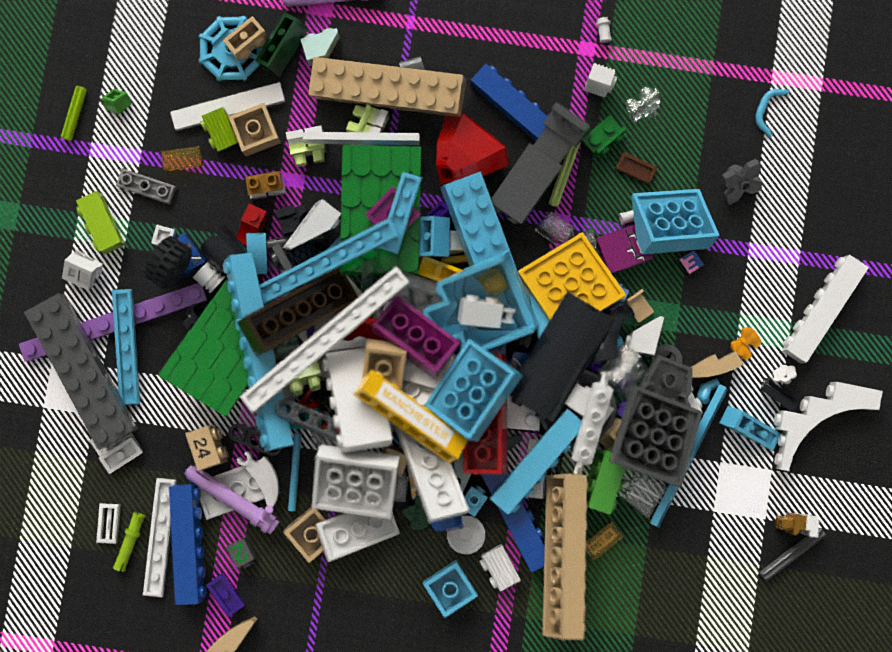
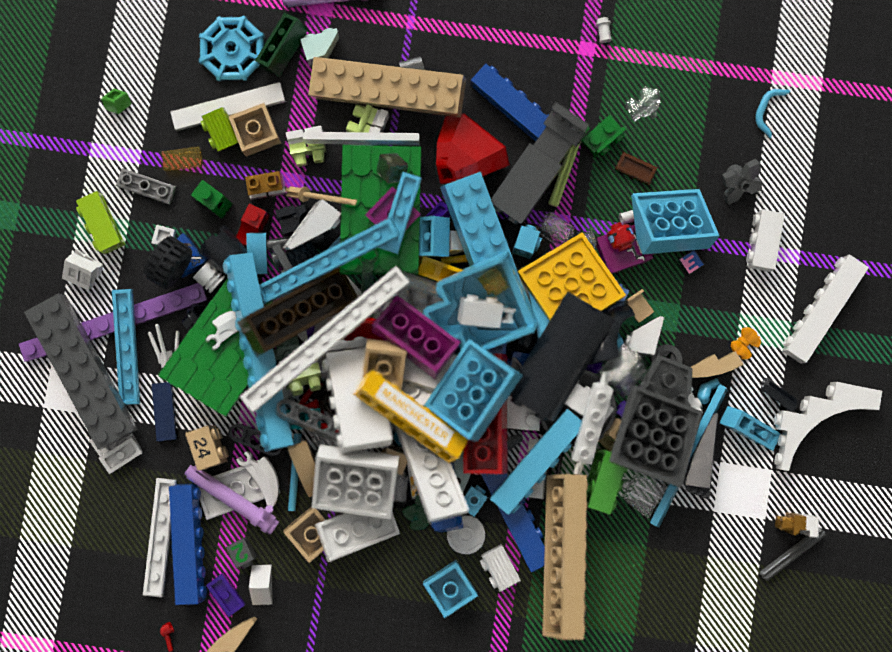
lime axle [61,86,87,141] -> none
white tile [96,503,121,544] -> none
lime pin [113,512,145,572] -> none
tan brick [223,16,268,61] -> none
white brick [584,63,617,97] -> none
clear yellow tile [586,521,624,561] -> none
white plant [773,365,797,384] -> none
none -> white plant [148,324,180,368]
none -> dark blue tile [151,382,177,441]
none -> red hand [160,622,174,651]
none -> green torso [191,180,233,219]
none -> white piece [206,311,238,350]
none -> white slope [249,565,272,605]
none -> tan piece [285,186,357,206]
none -> tan slope [288,441,316,497]
none -> clear smoke panel [376,153,409,184]
none -> medium azure brick [512,224,542,259]
none -> red head [607,222,635,252]
none -> wedge [683,413,718,499]
none -> white brick [746,209,785,272]

